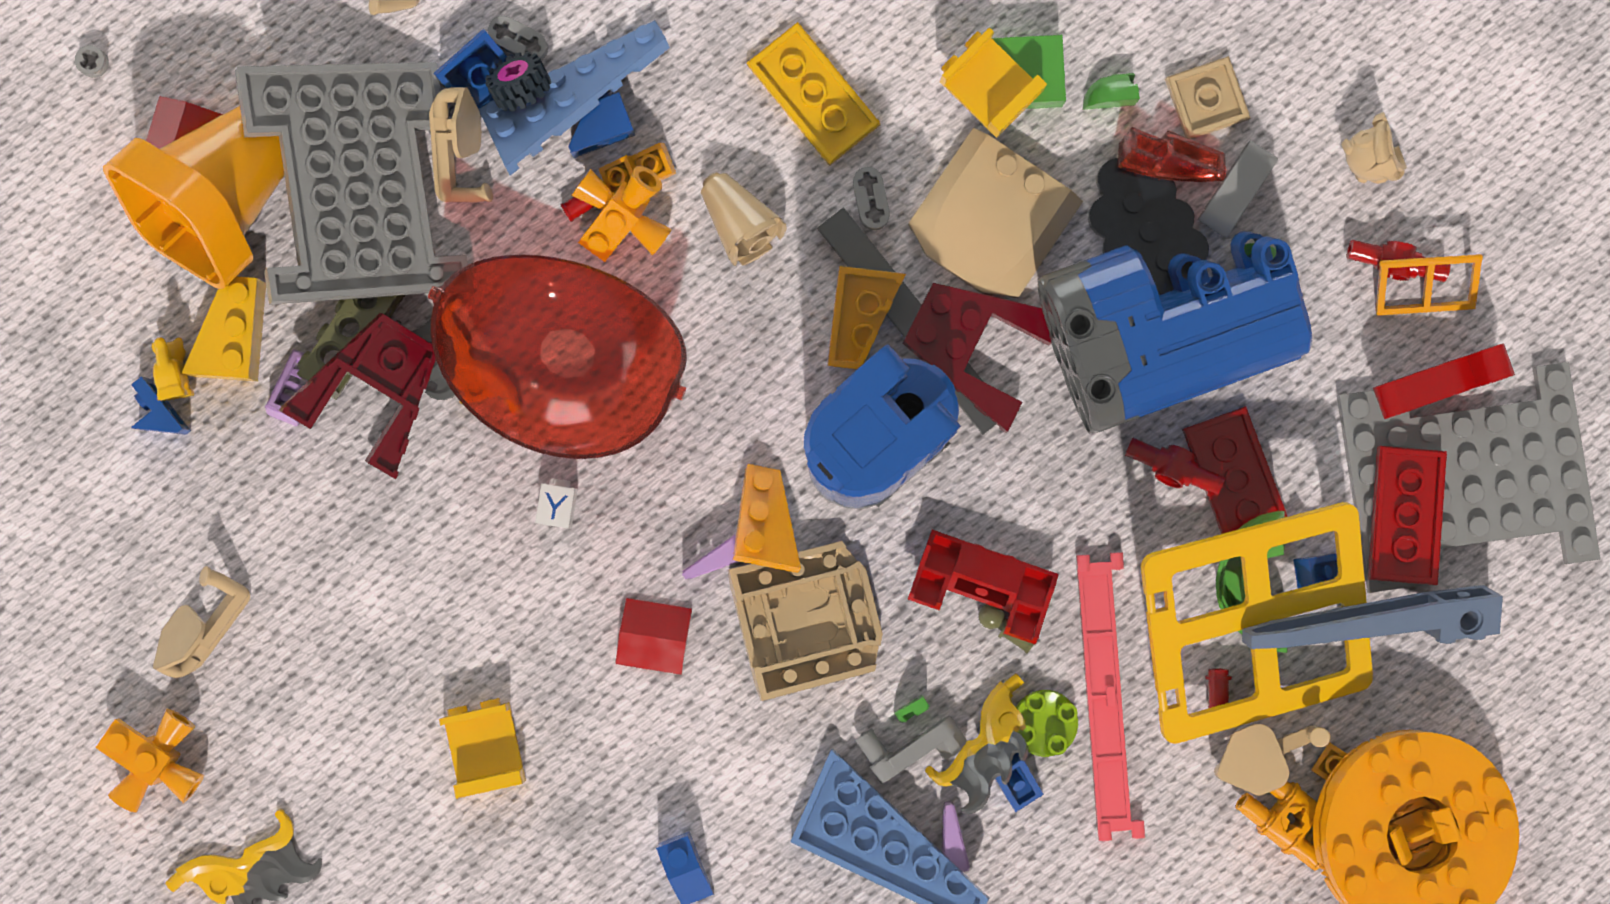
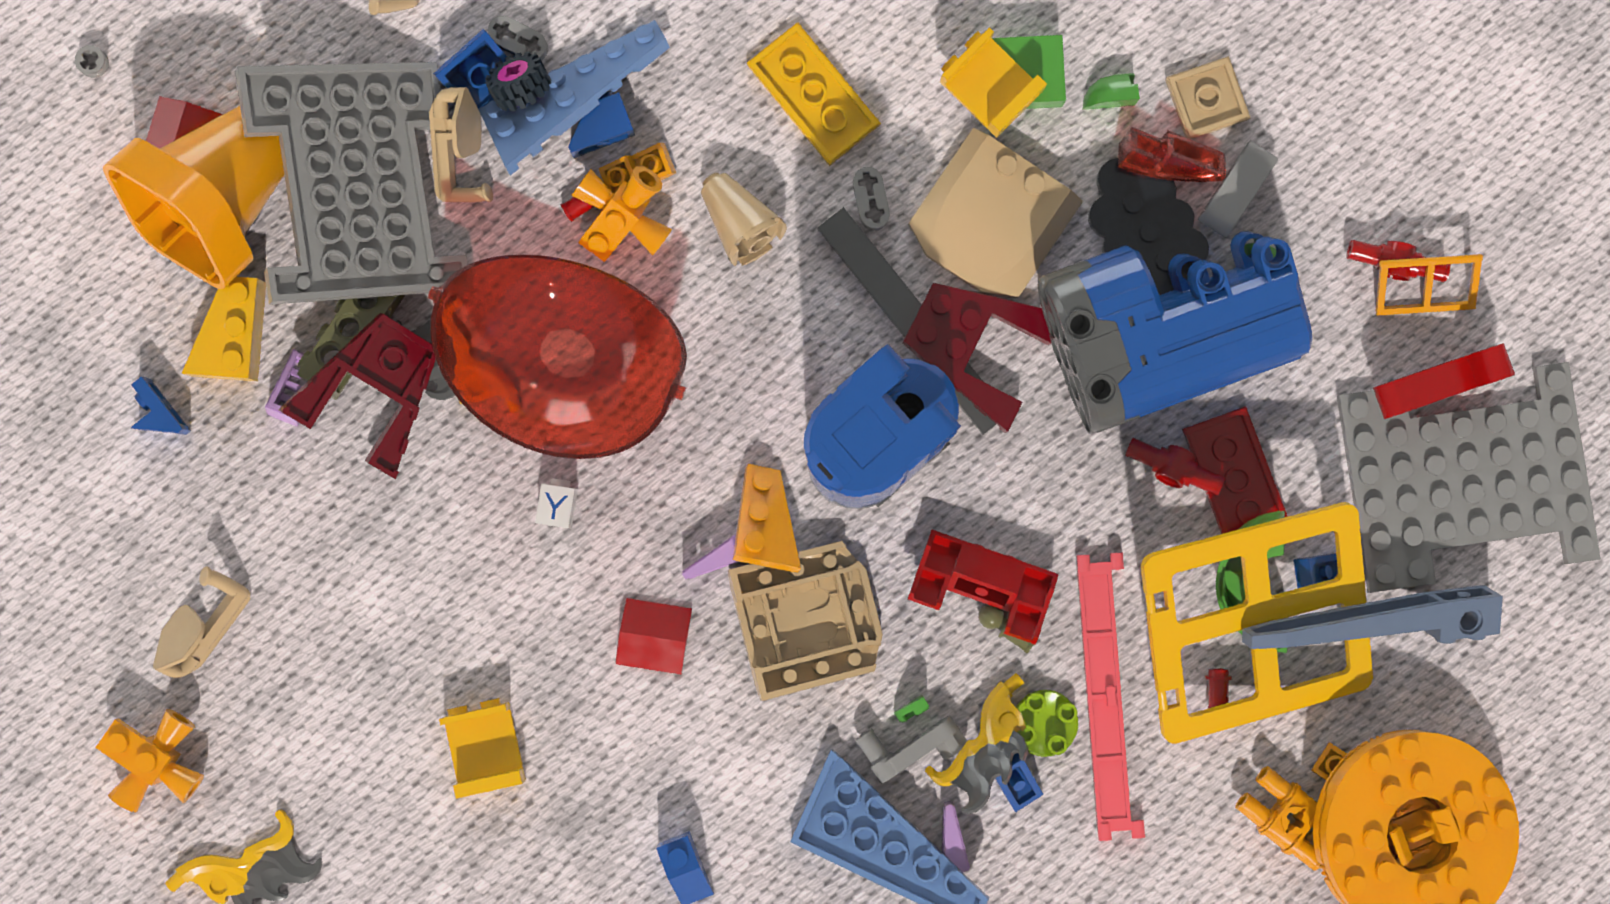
yellow animal [152,337,194,401] -> none
light orange wing [827,266,906,369] -> none
tan piece [1214,724,1330,796] -> none
tan helmet [1341,112,1407,184] -> none
red tile [1368,446,1447,585] -> none

